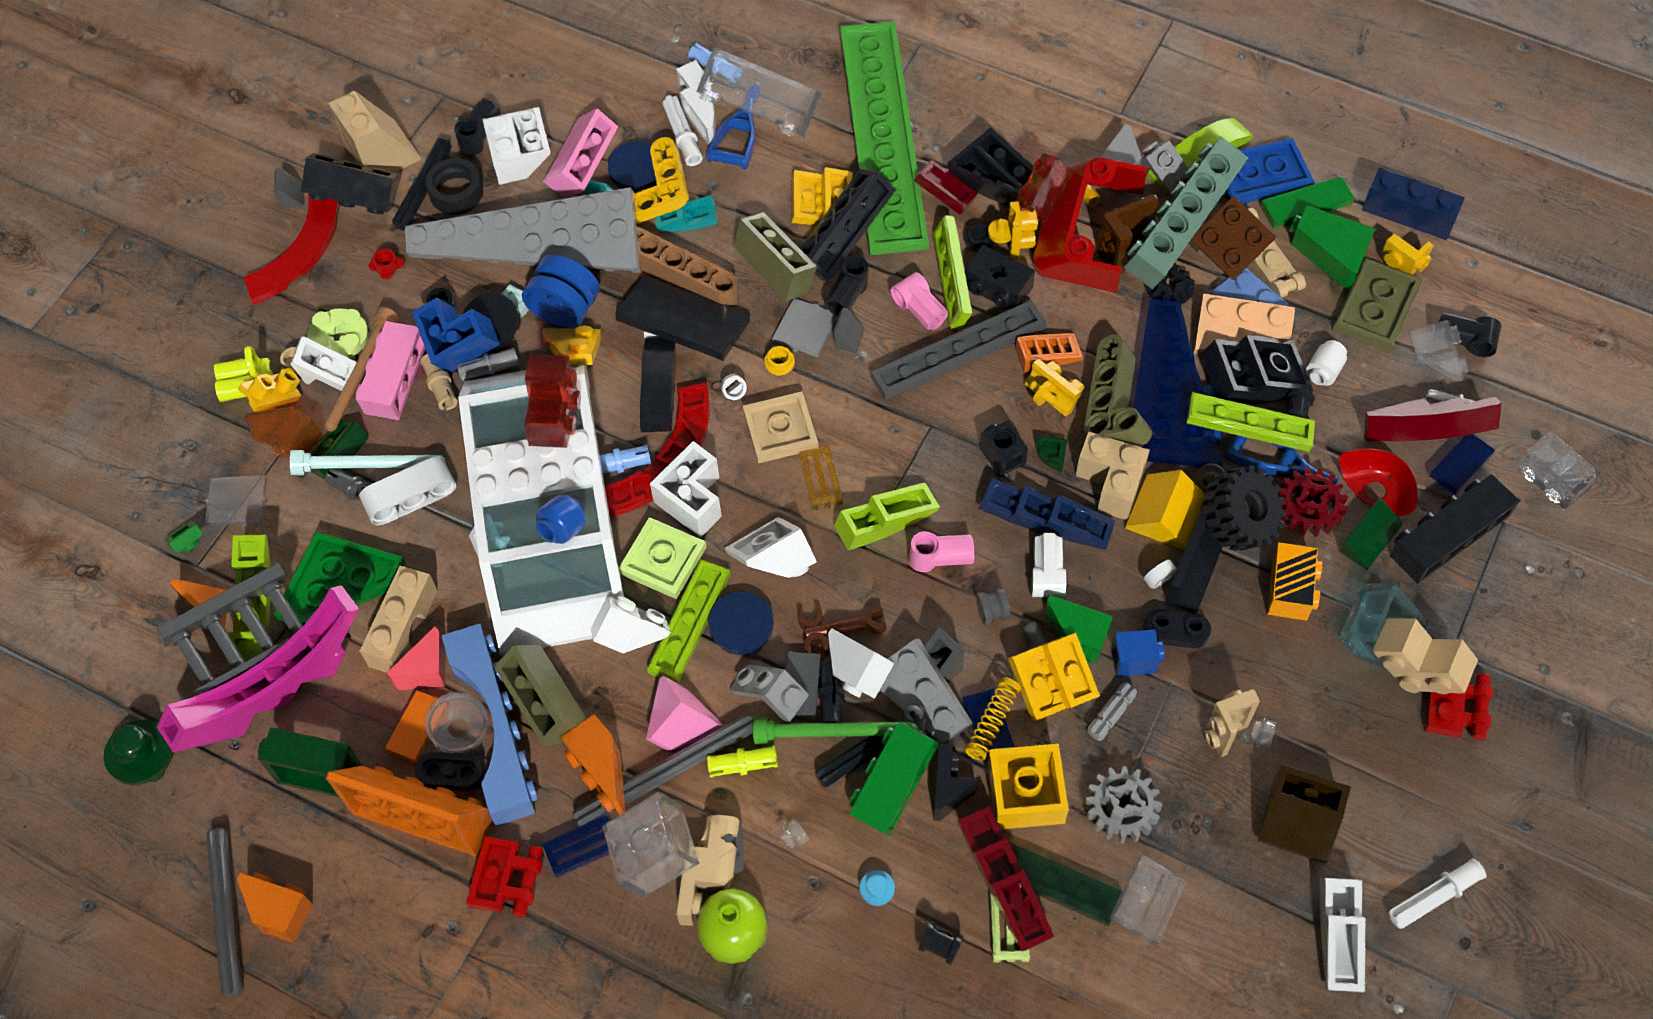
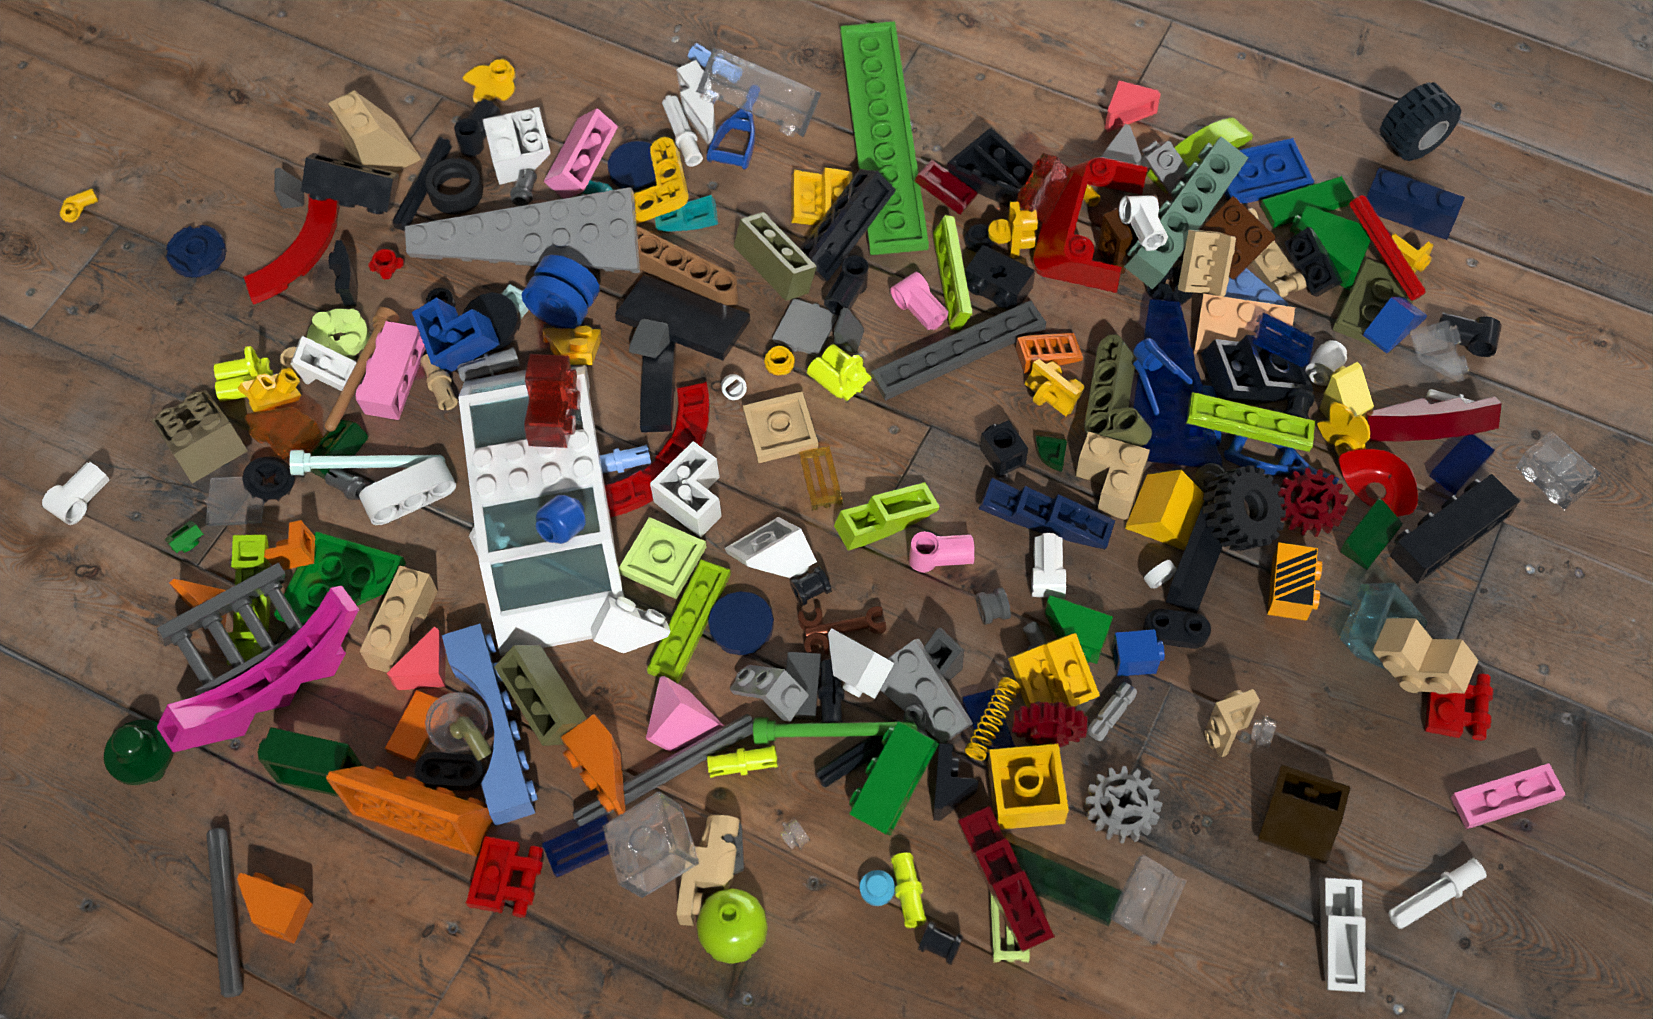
none -> white piece [42,462,109,525]
none -> yellow arm [60,188,98,222]
none -> dark tan slope [151,389,248,483]
none -> dark blue tile [166,225,227,278]
none -> black gear [242,457,295,503]
none -> orange panel [264,520,315,570]
none -> black slope [328,240,358,306]
none -> olive arm [449,716,493,761]
none -> yellow plate [463,59,515,103]
none -> dark grey pin [510,169,537,206]
none -> dark grey slope [629,319,670,358]
none -> black bush [790,566,832,606]
none -> neon yellow piece [807,344,872,401]
none -> neon yellow pin [891,853,927,928]
none -> dark red gear [1012,701,1088,747]
none -> coral slope [1105,81,1161,133]
none -> white piece [1119,196,1168,251]
none -> blue plant [1133,338,1193,415]
none -> tan bracket [1178,230,1236,297]
none -> clear blue tile [1251,312,1315,367]
none -> black slope [1284,227,1343,297]
none -> yellow plate [1317,402,1370,456]
none -> light yellow slope [1319,362,1374,421]
none -> red axle [1350,195,1426,301]
none -> blue slope [1363,297,1427,354]
none -> black wheel [1380,82,1462,161]
none -> bright pink plate [1451,763,1566,829]

